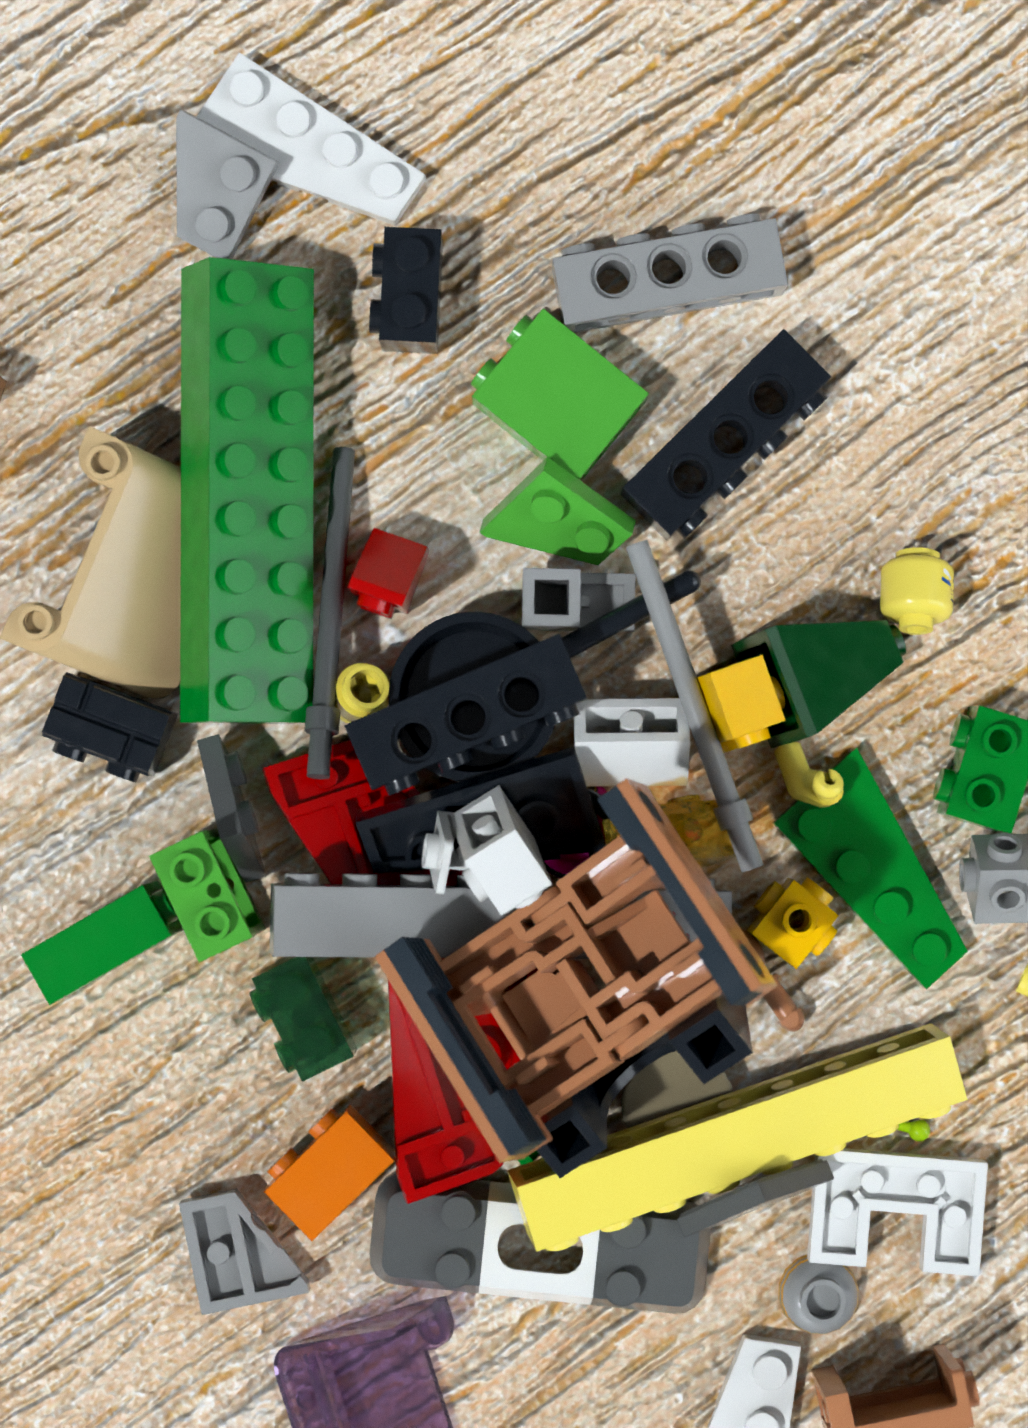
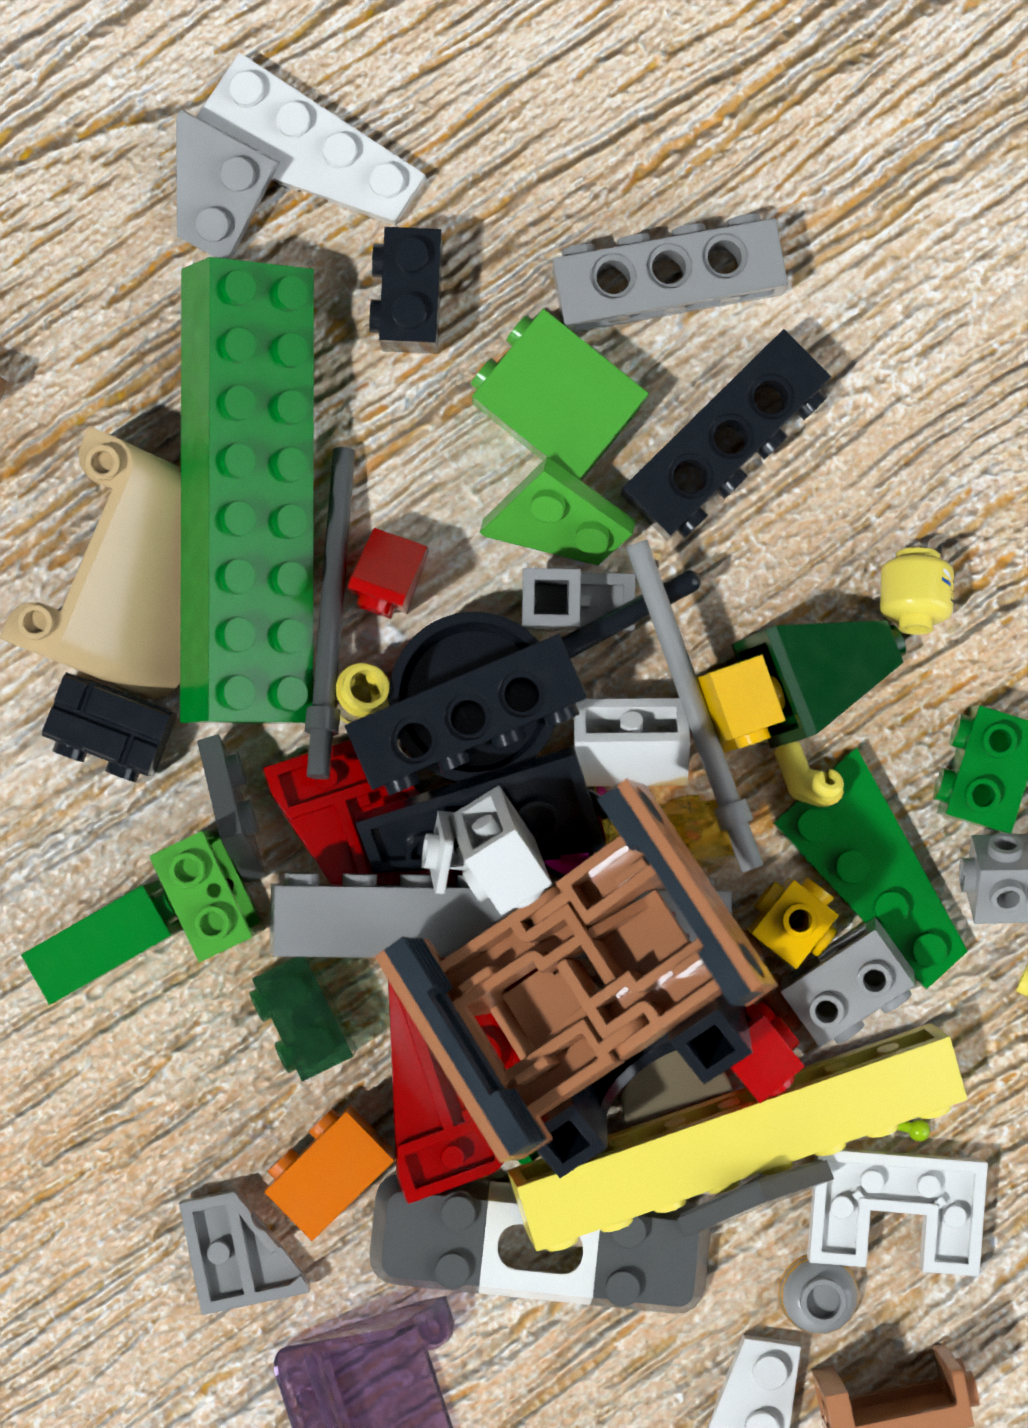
none -> red brick [730,1000,805,1103]
none -> light grey brick [780,917,915,1047]

